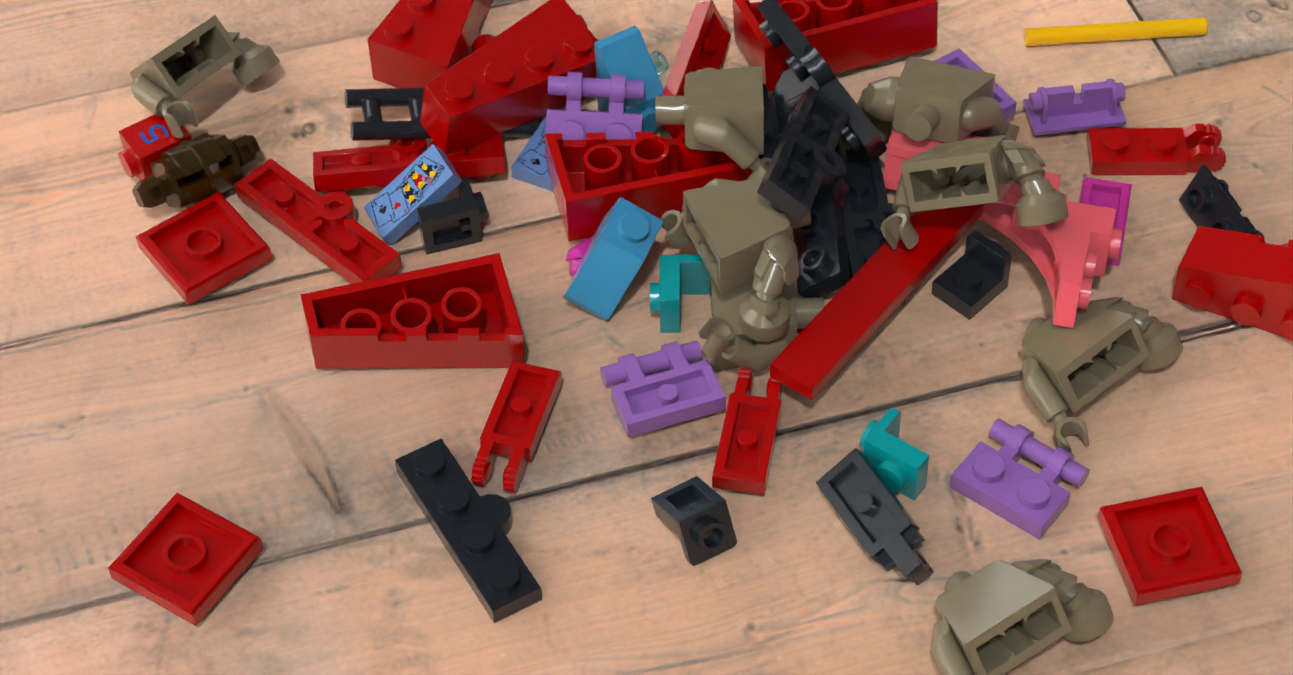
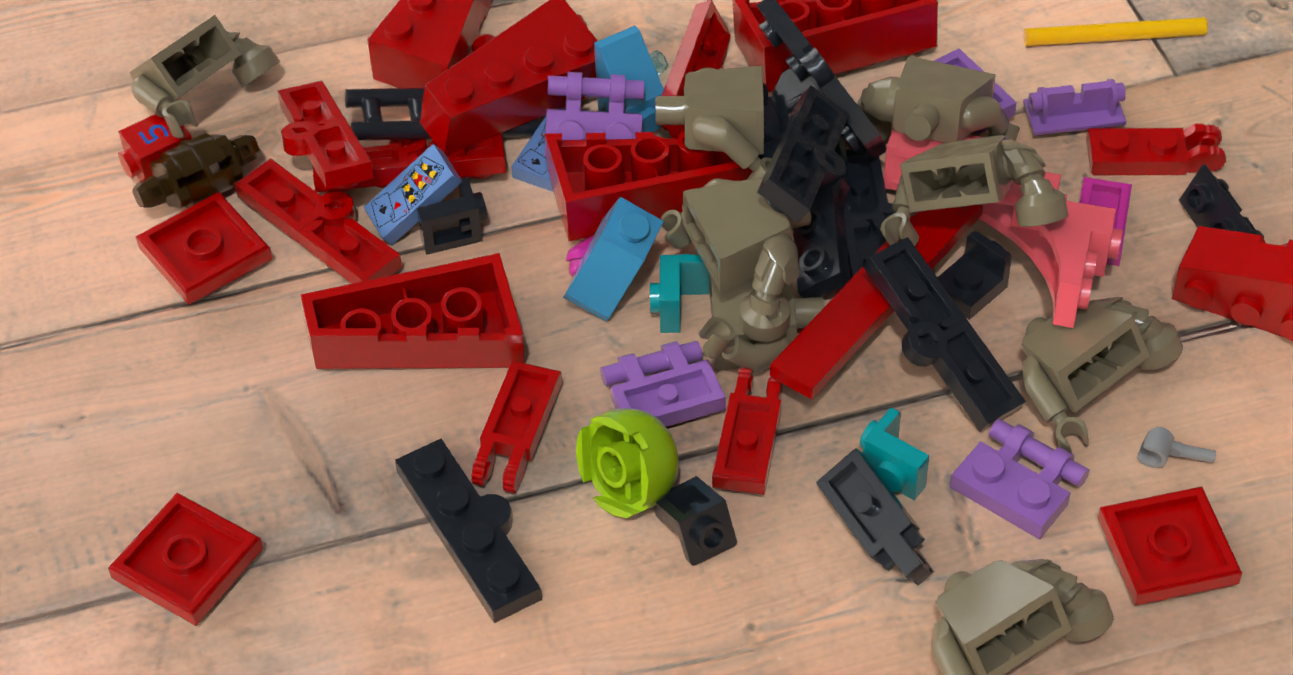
none -> red hinge [278,81,374,189]
none -> lime cylinder [576,408,679,518]
none -> black hinge [863,237,1026,432]
none -> light grey hand [1138,427,1216,468]

